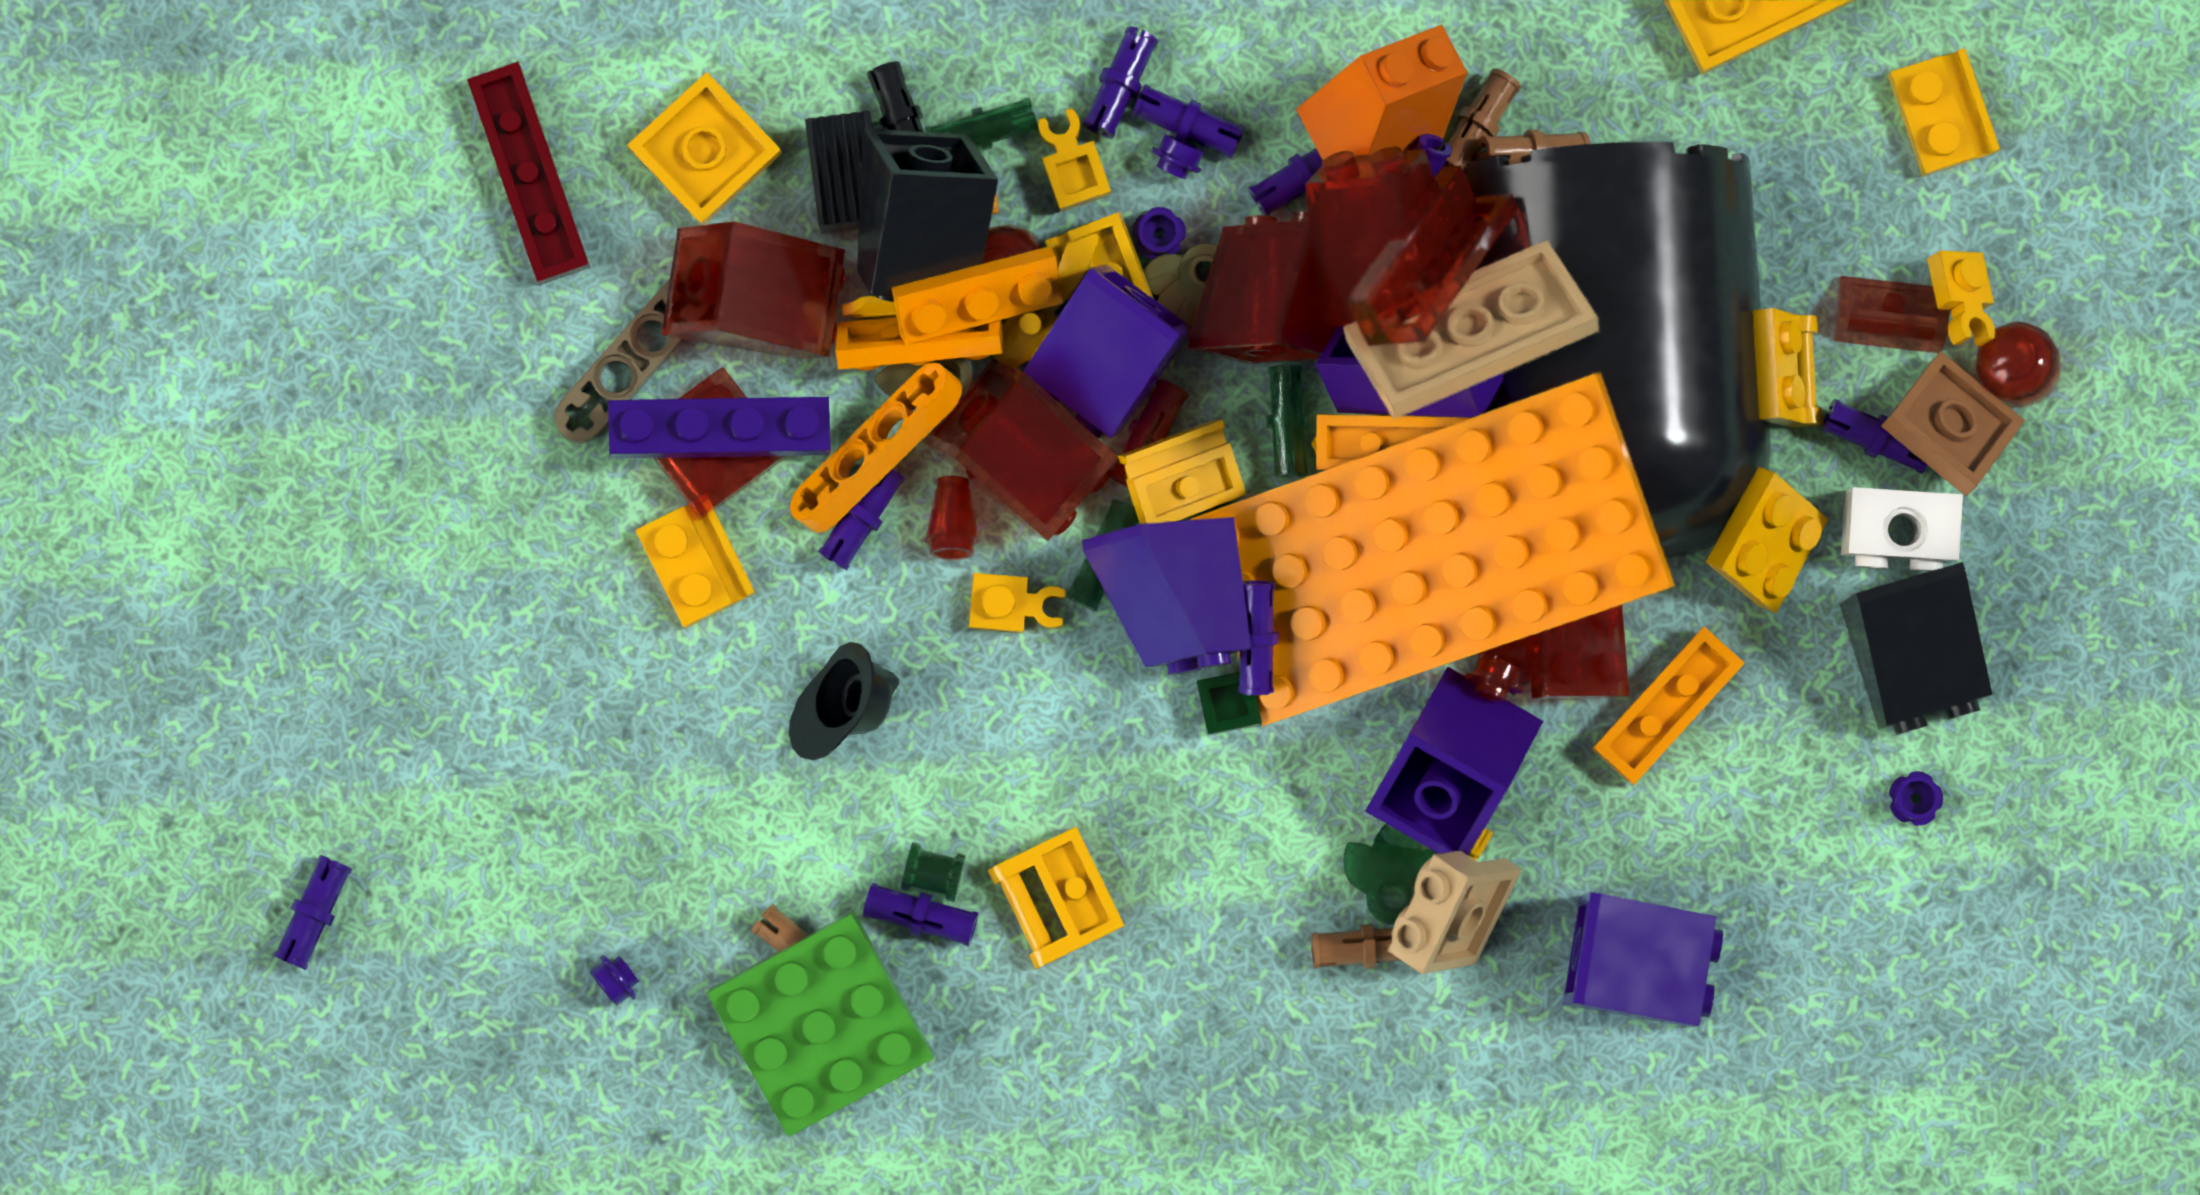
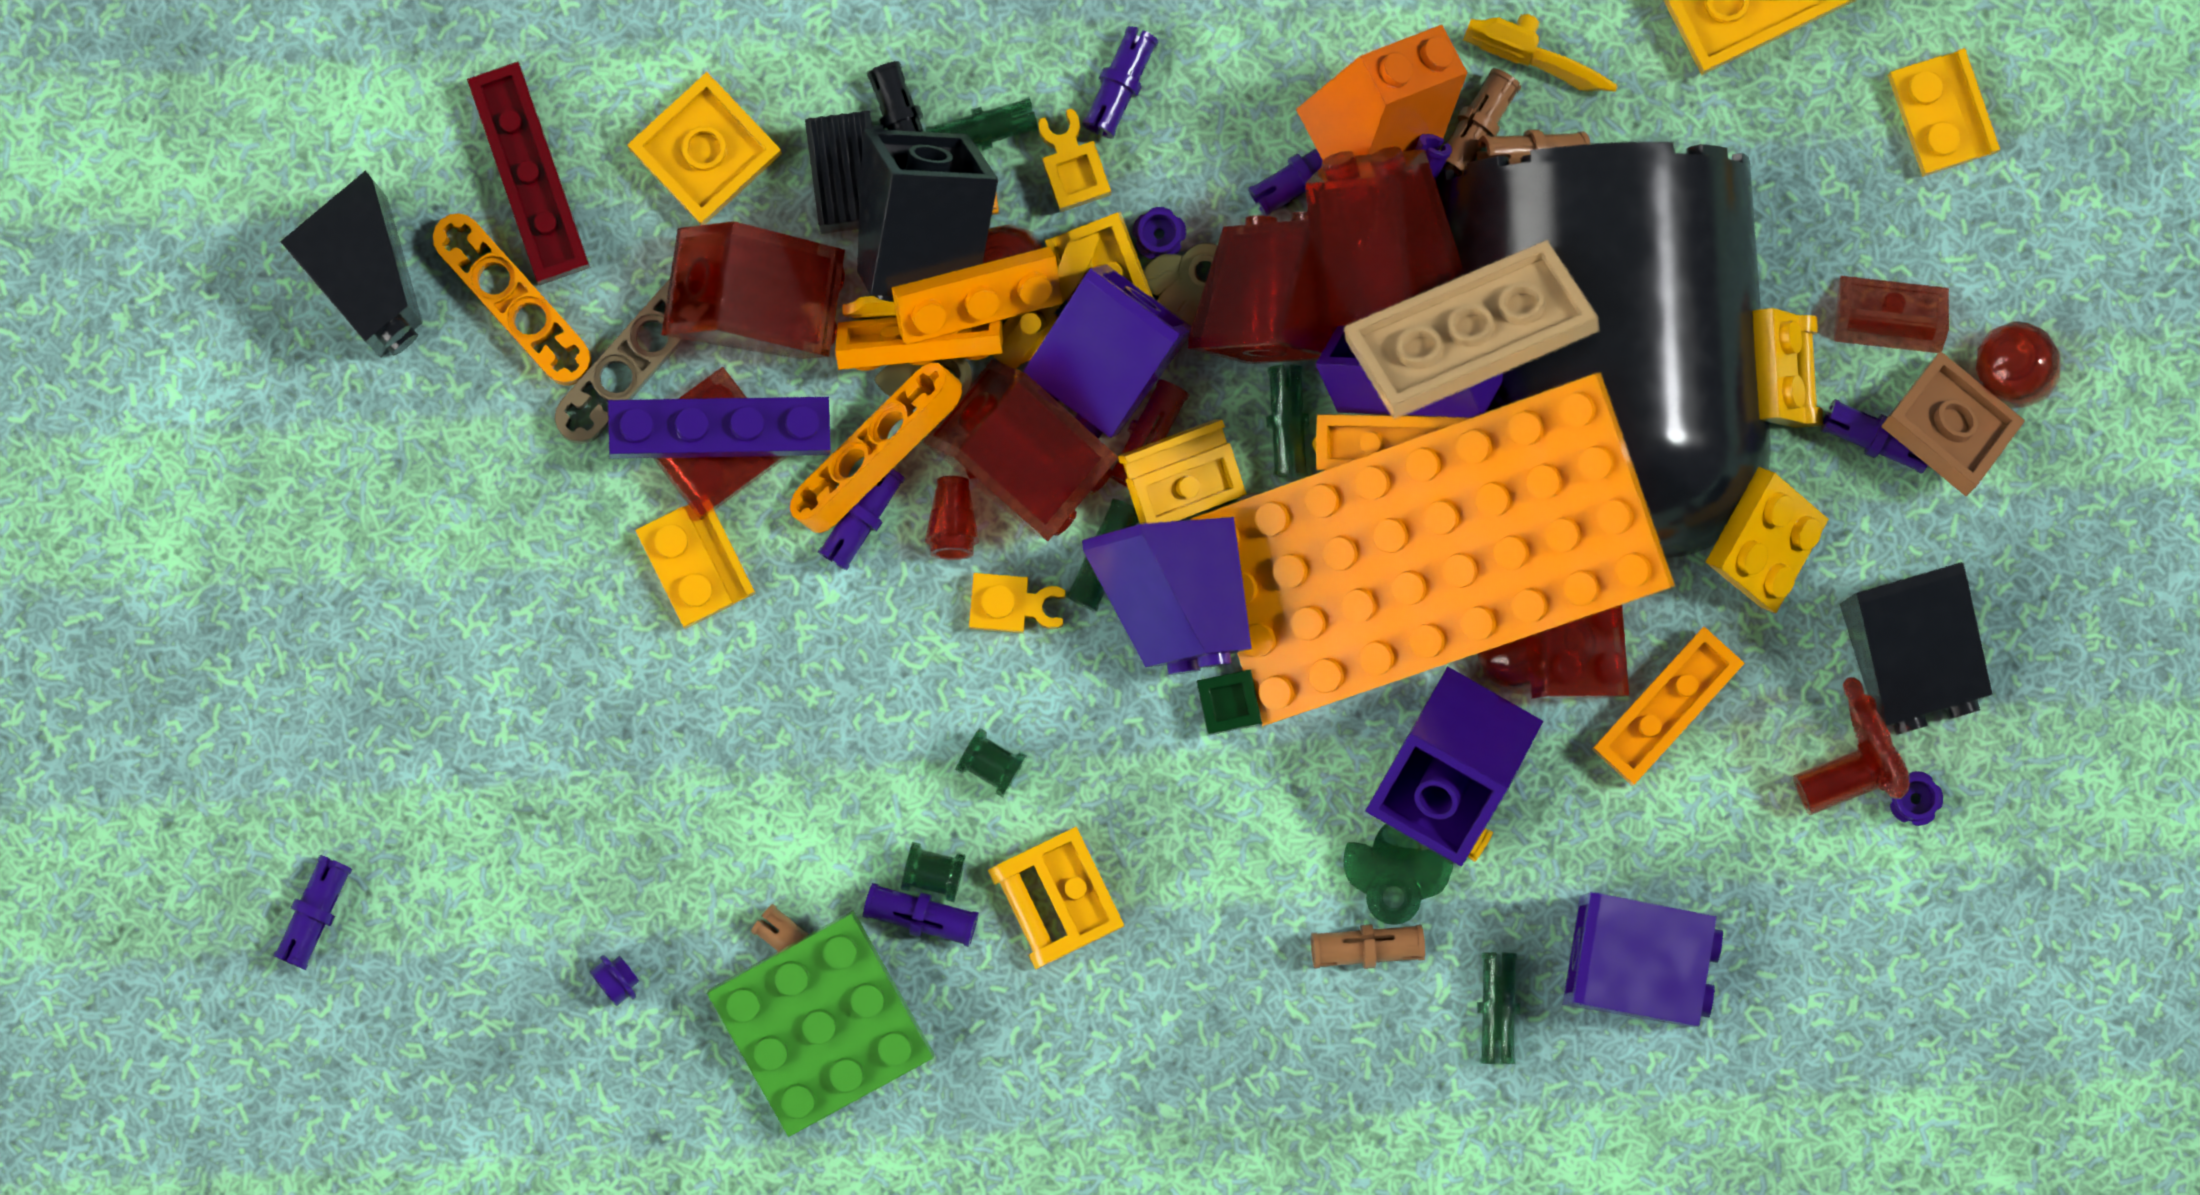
black piece [789,642,899,761] -> none
dark purple pin [1132,84,1245,159] -> none
dark purple plate [1152,134,1204,179] -> none
dark purple pin [1238,580,1279,695] -> none
clear red fence [1347,165,1518,346] -> none
tan plate [1388,851,1522,974] -> none
clear red plate [1464,657,1525,702] -> none
white brick [1841,487,1963,572] -> none
yellow plate [1927,250,1995,346] -> none
none -> black slope [280,170,423,358]
none -> light orange beam [432,213,592,386]
none -> clear green bush [955,728,1027,798]
none -> yellow piece [1463,14,1617,92]
none -> clear green pin [1477,952,1520,1064]
none -> clear red piece [1793,677,1910,815]

